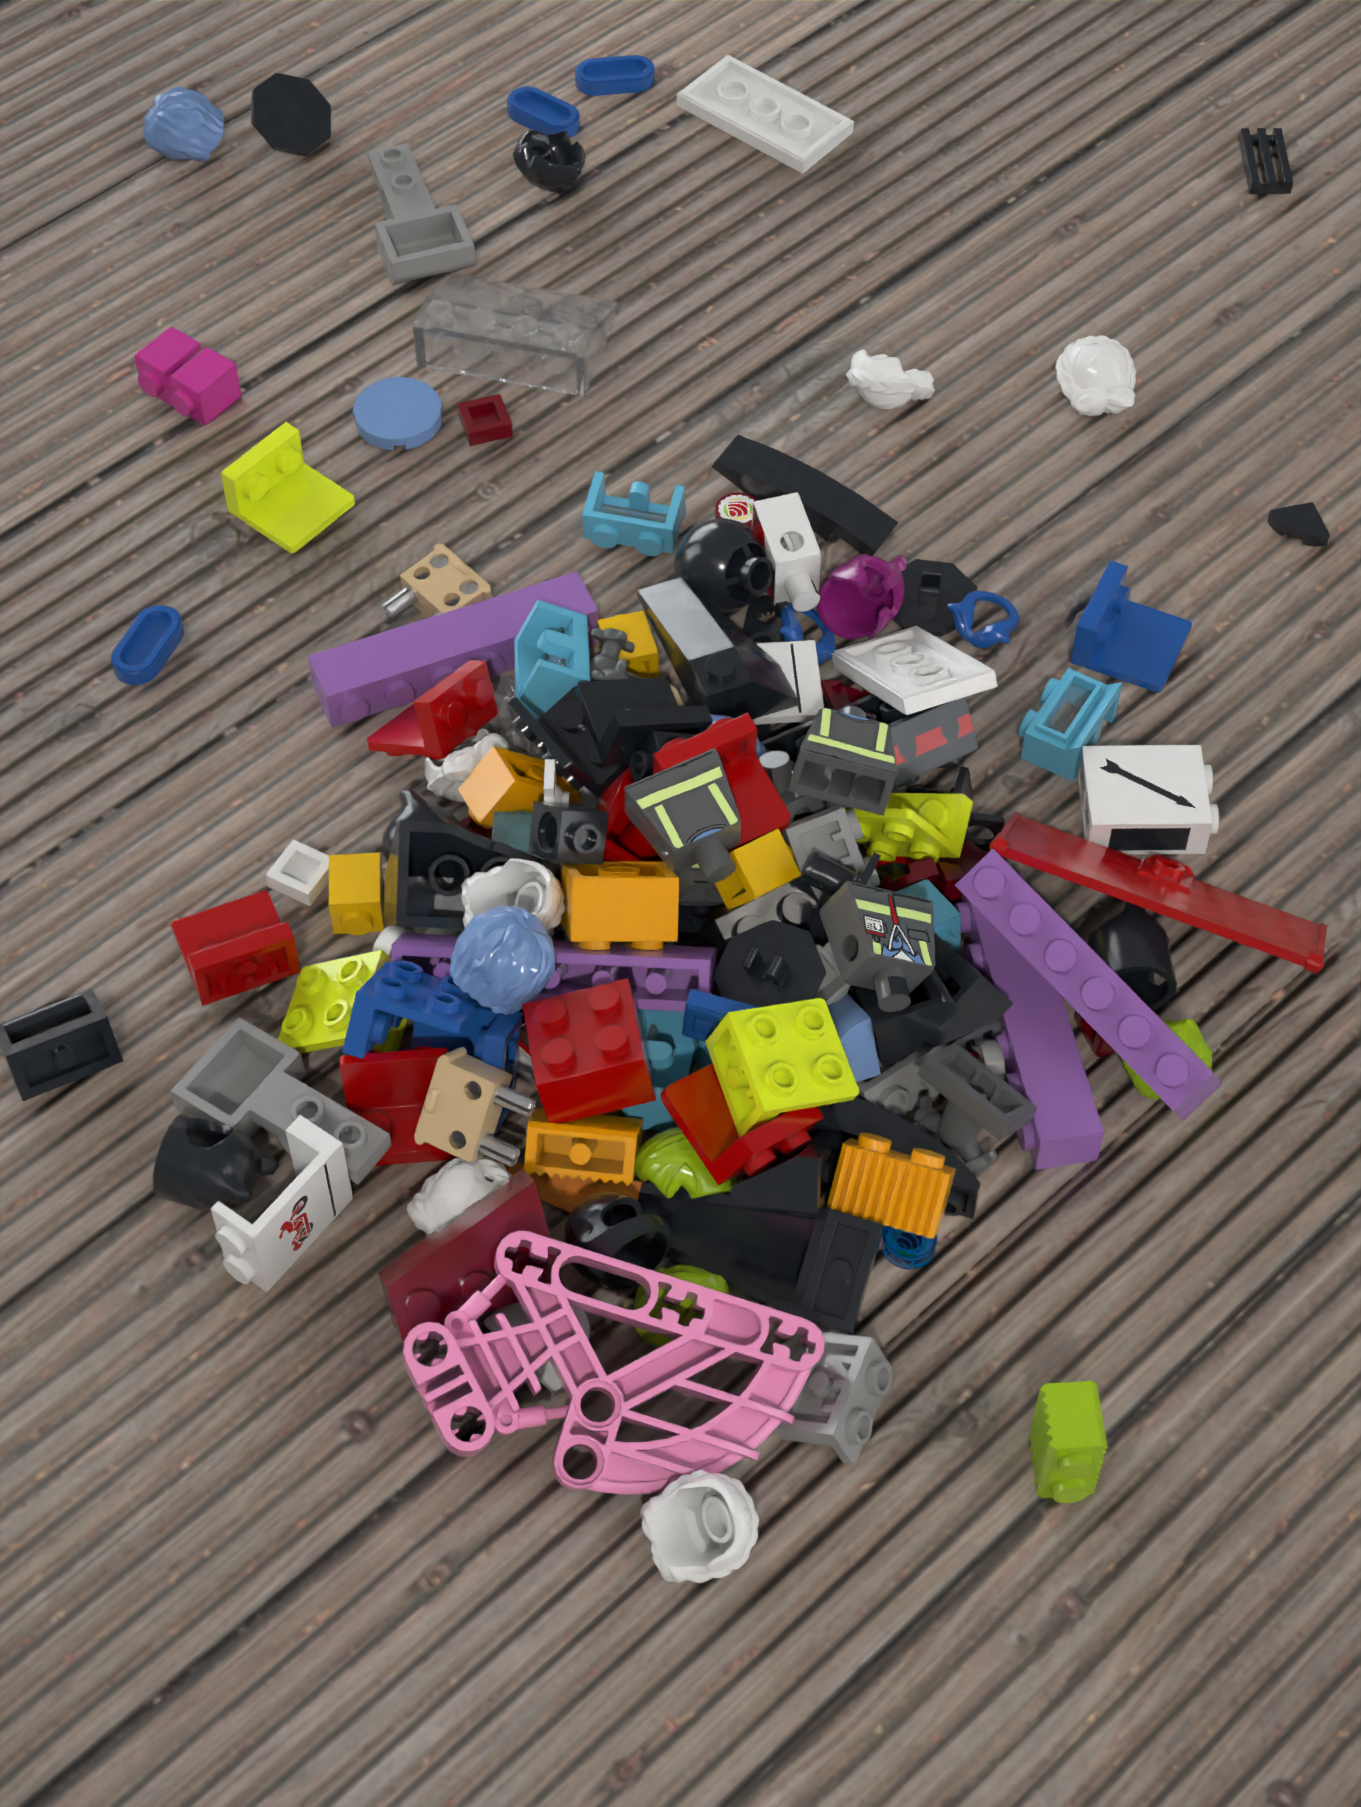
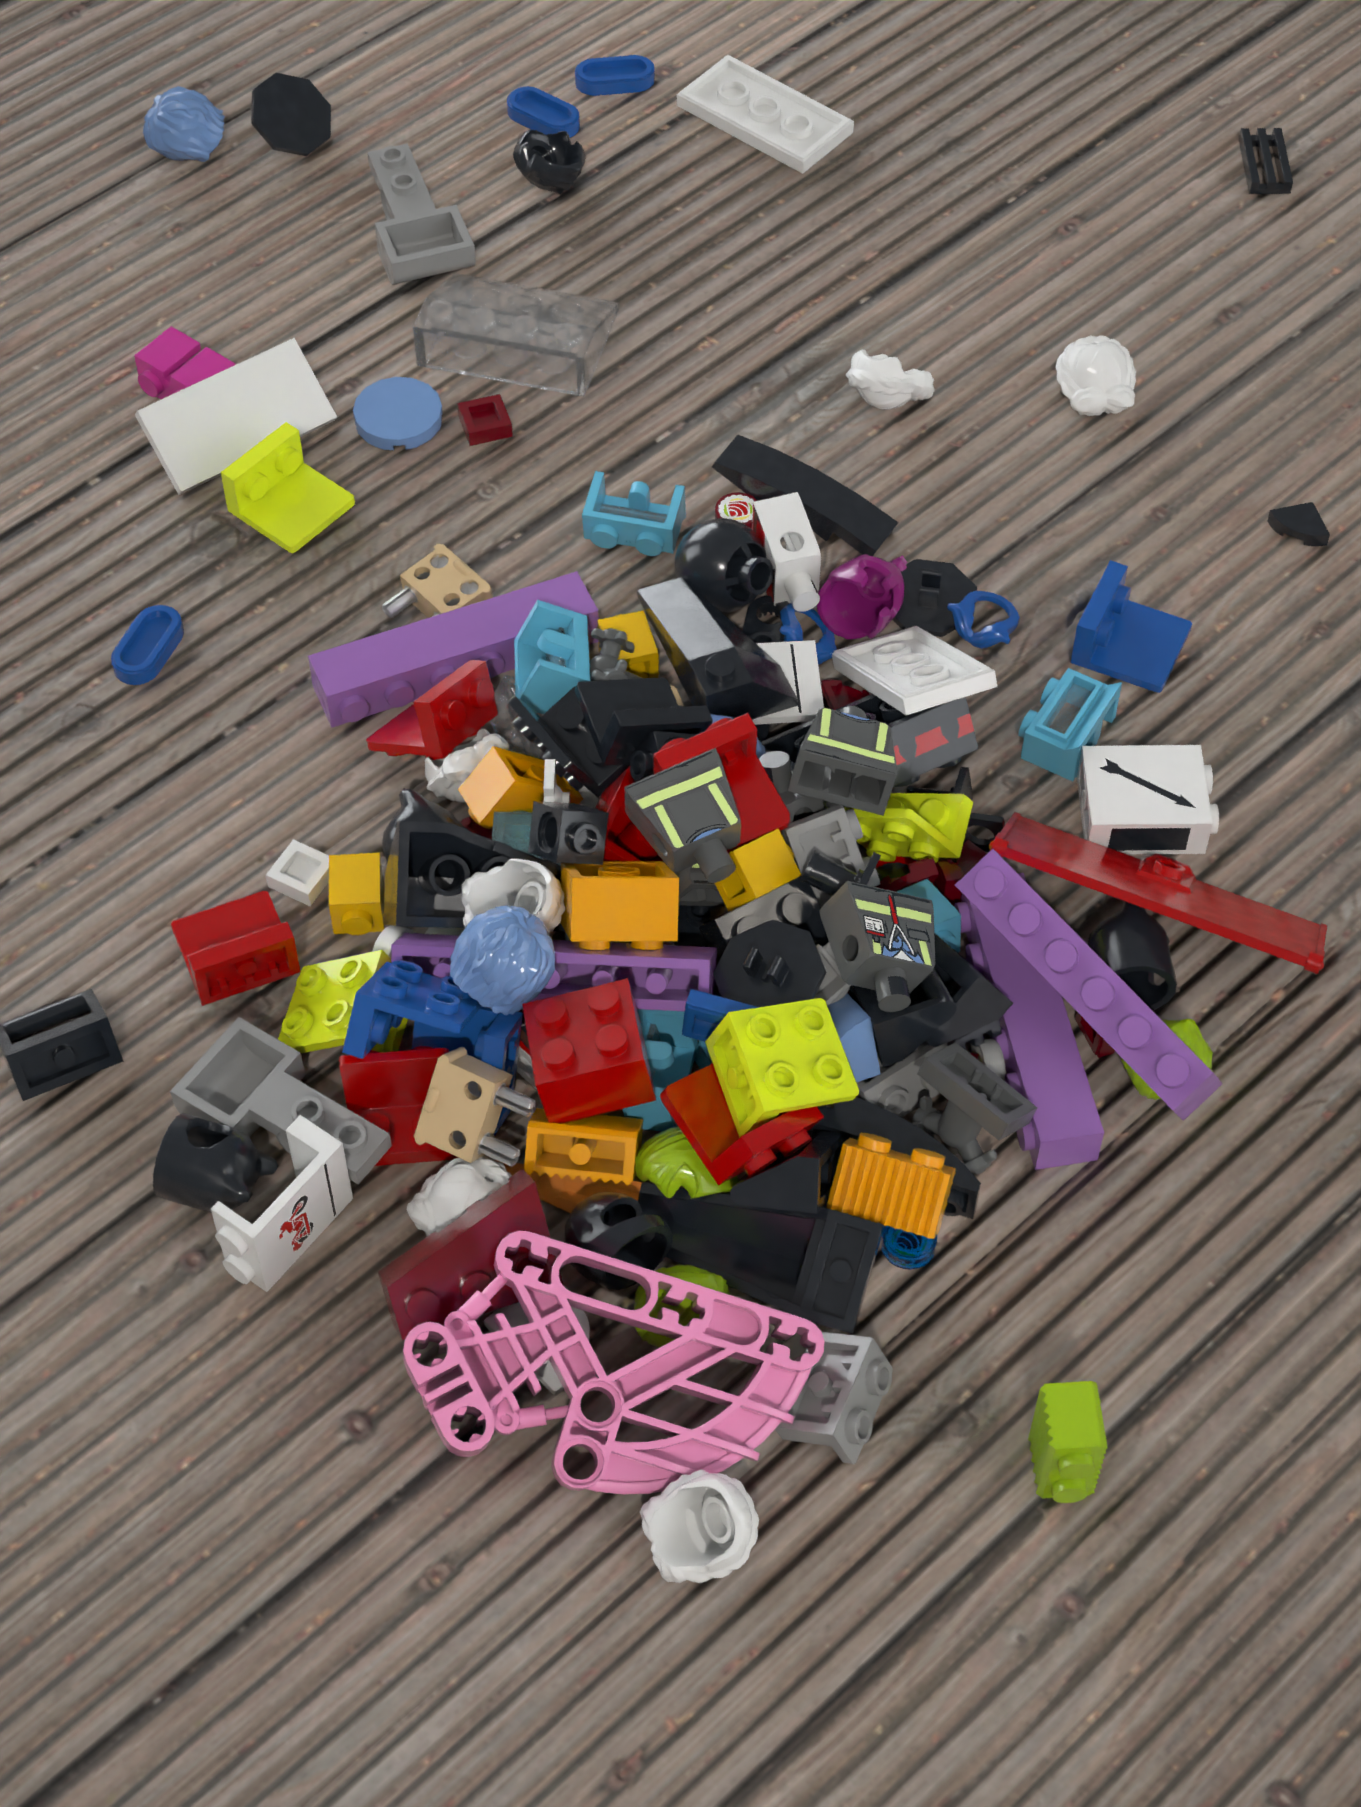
none -> white tile [135,338,337,495]

